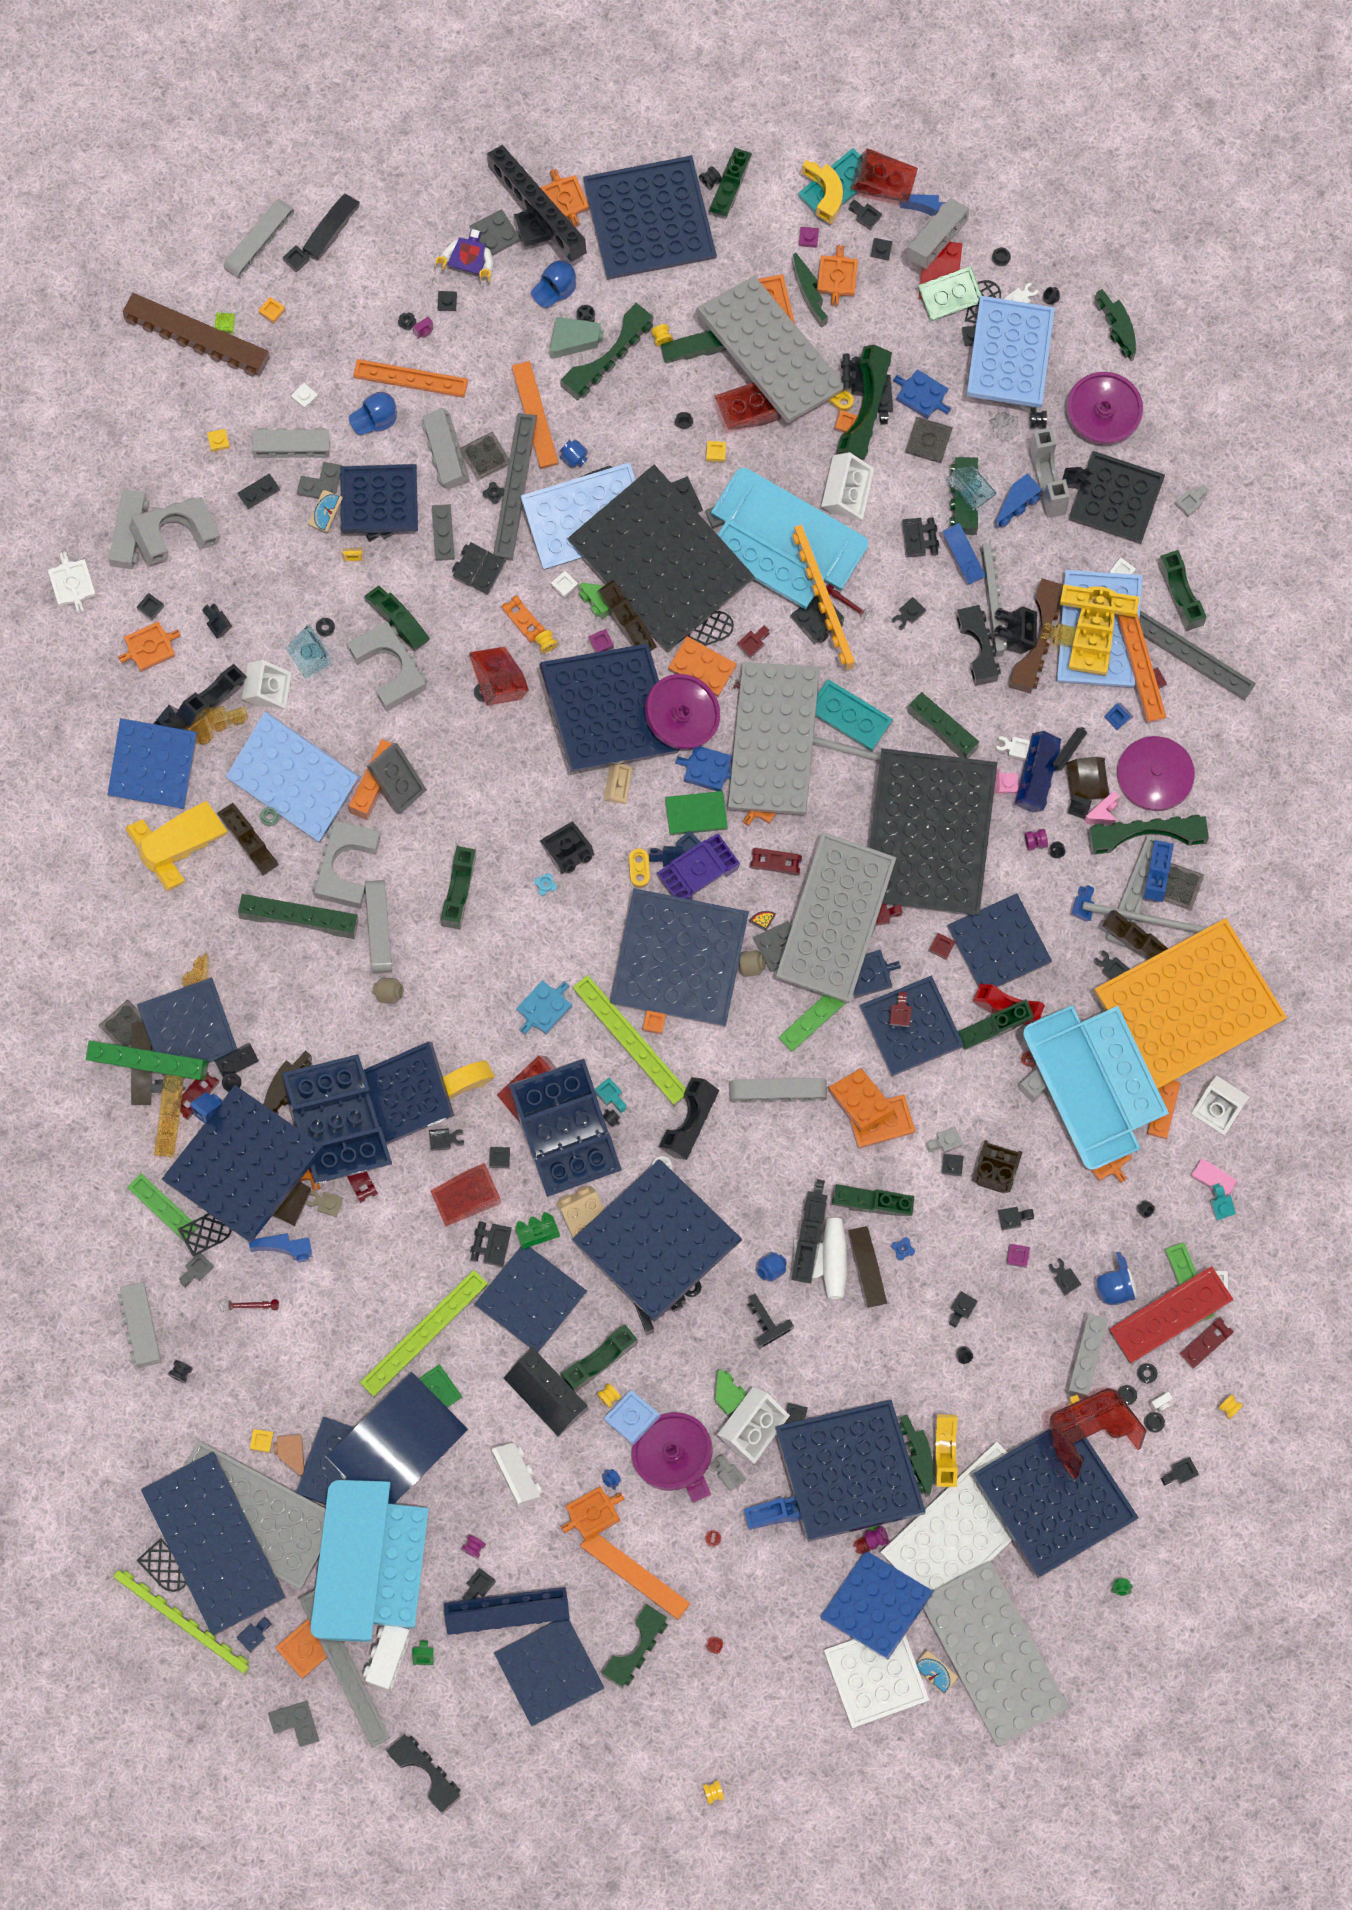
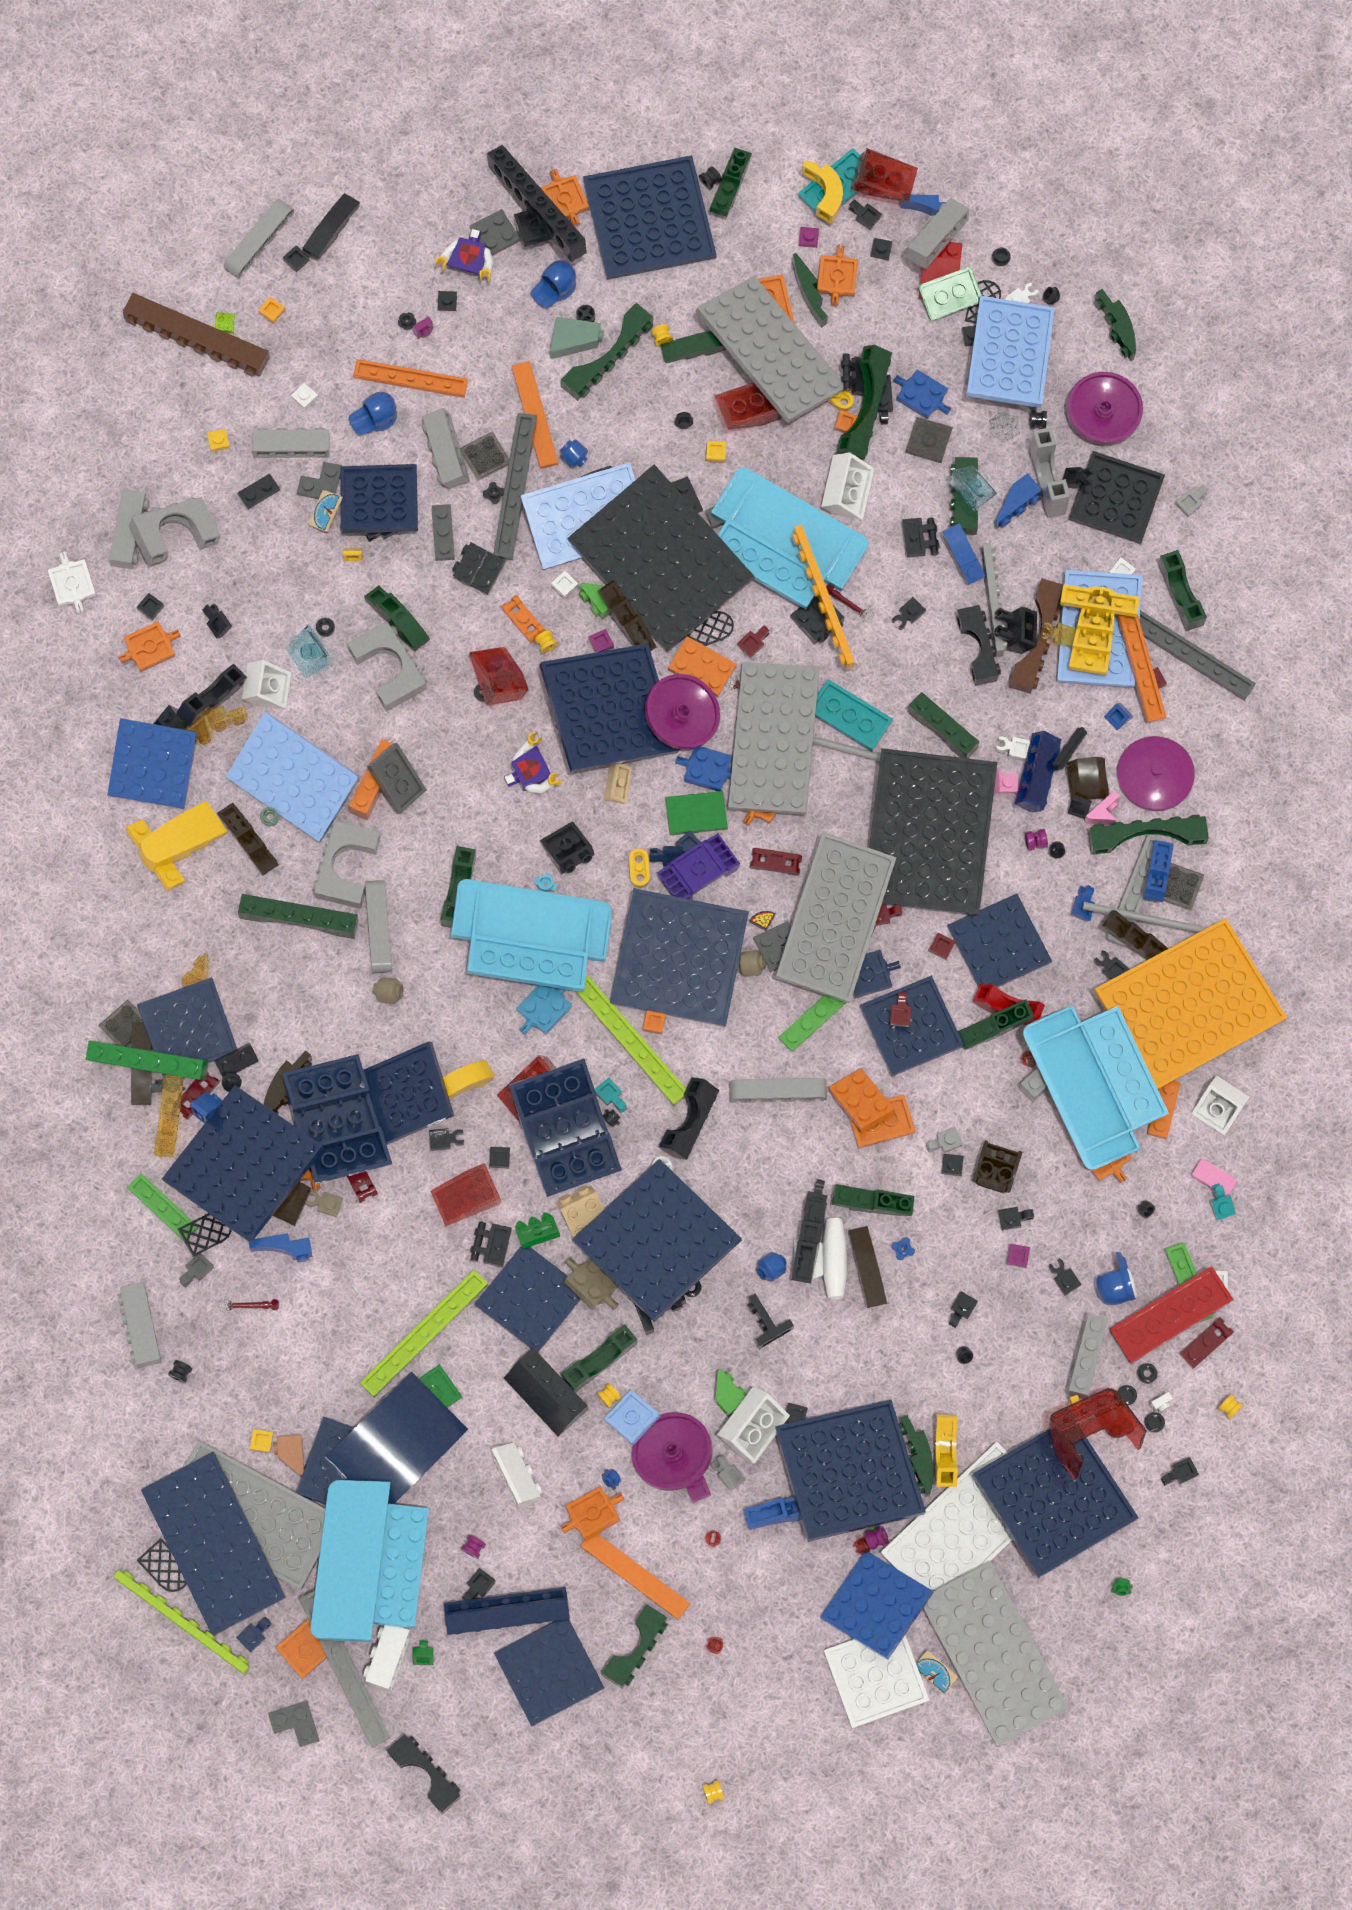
none -> medium azure slope [450,879,612,992]
none -> torso [504,732,562,794]
none -> dark tan plate [564,1257,619,1310]

